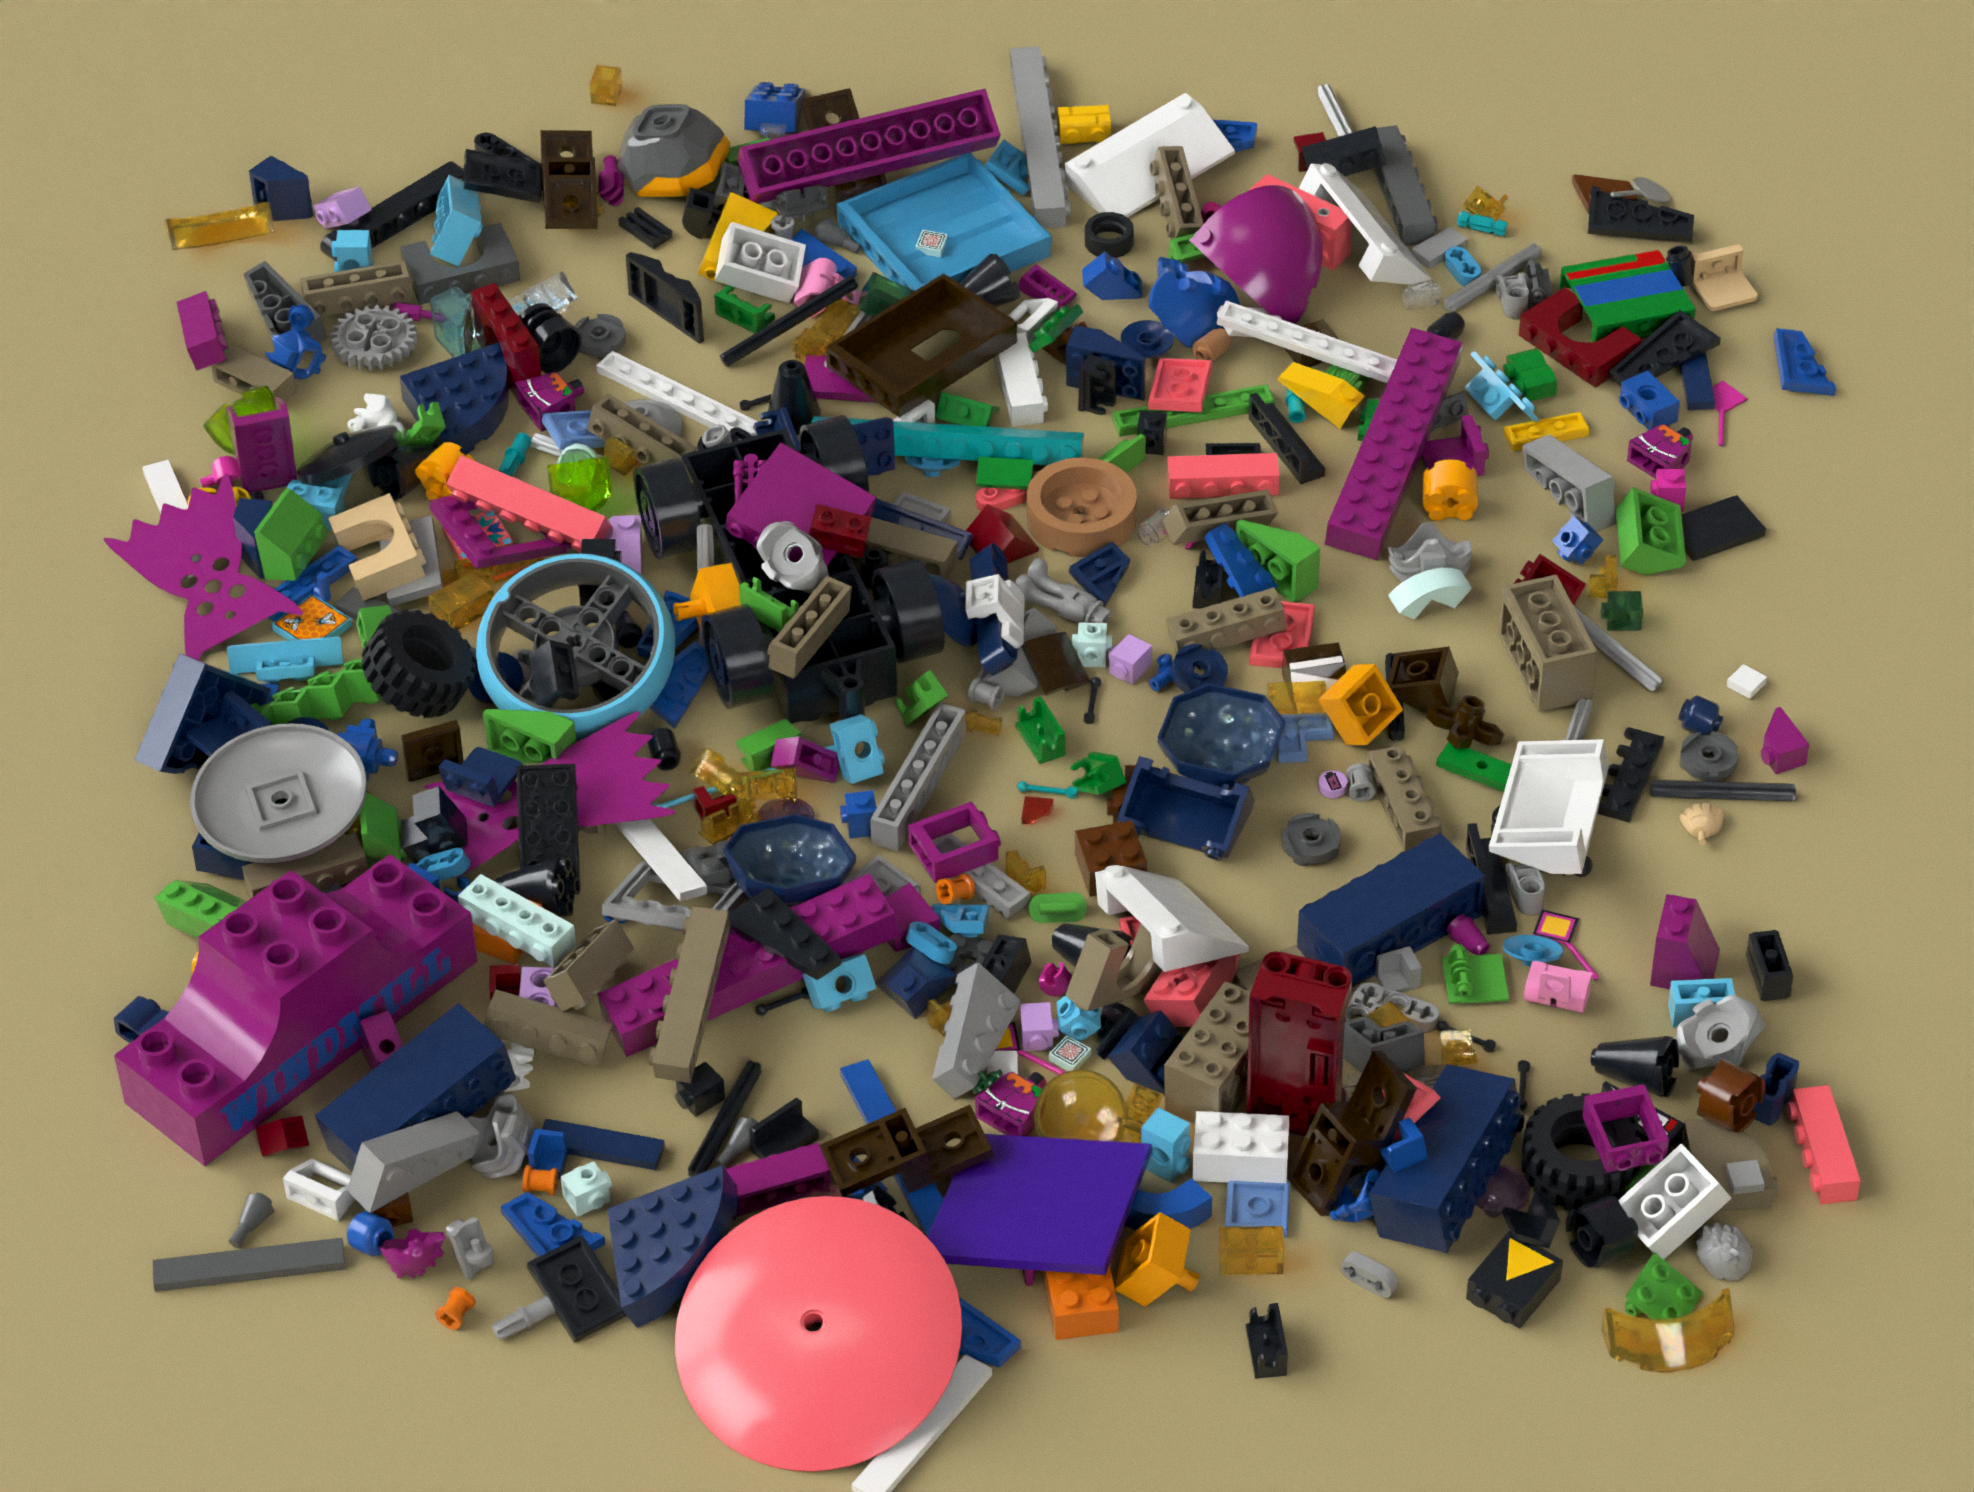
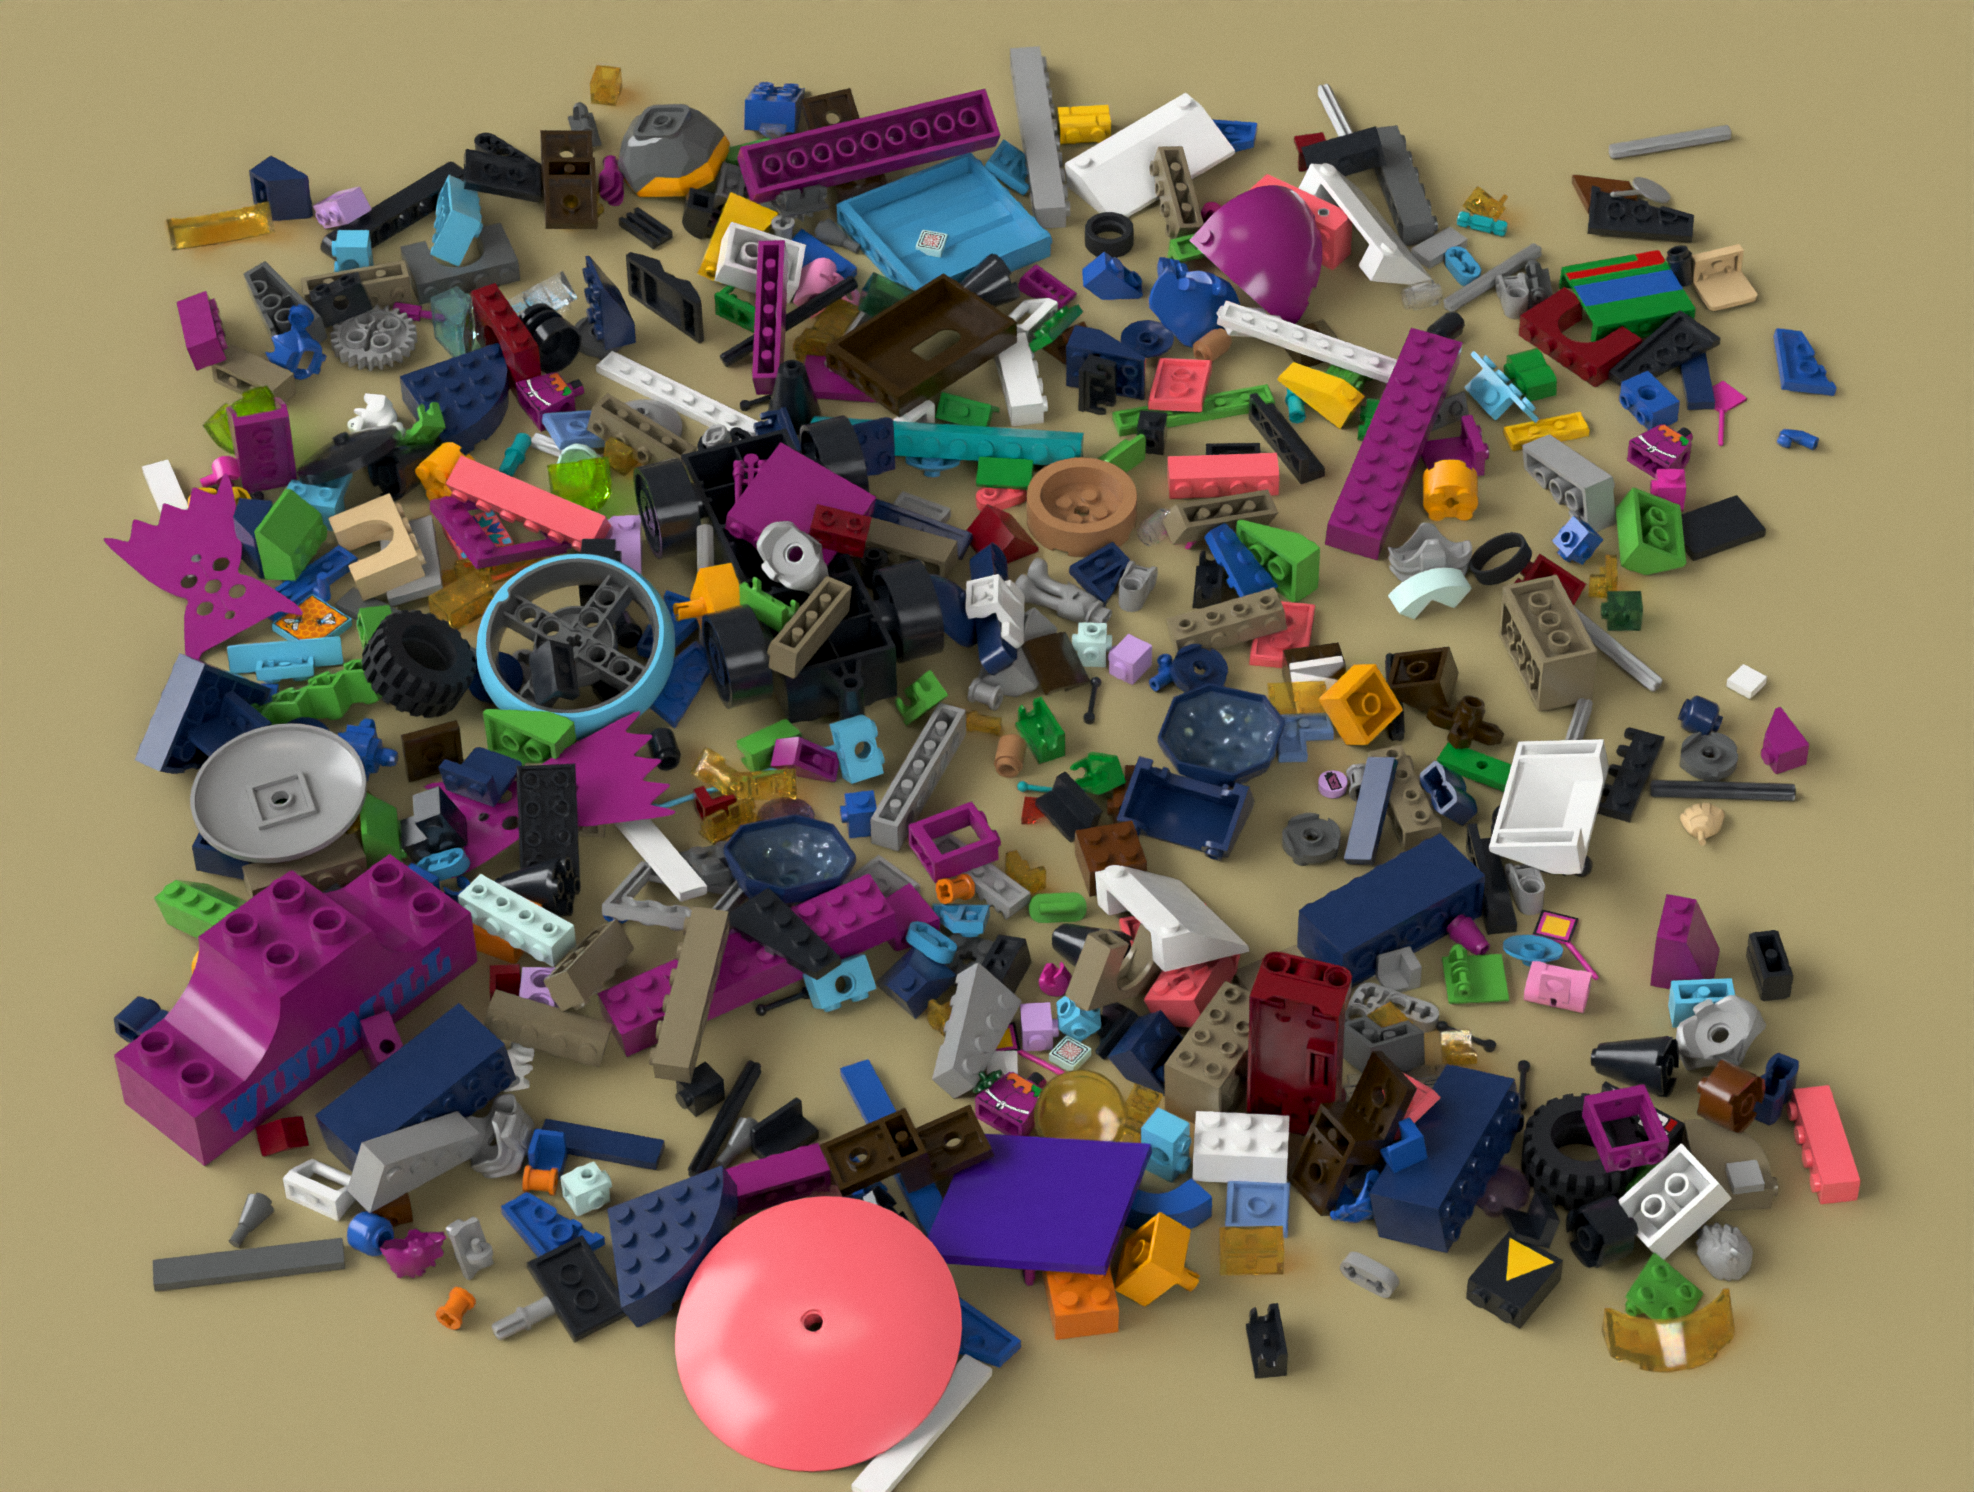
none -> black brick [309,272,373,328]
none -> dark grey hinge [567,102,602,147]
none -> dark blue slope [582,256,636,350]
none -> magenta brick [752,240,789,395]
none -> medium nougat brick [994,734,1027,778]
none -> black panel [1035,771,1103,842]
none -> light grey piece [1119,561,1158,612]
none -> tile [1344,757,1398,865]
none -> dark blue brick [1420,761,1478,826]
none -> black tyre [1469,532,1532,585]
none -> light grey axle [1609,125,1732,159]
none -> blue arm [1777,429,1819,450]

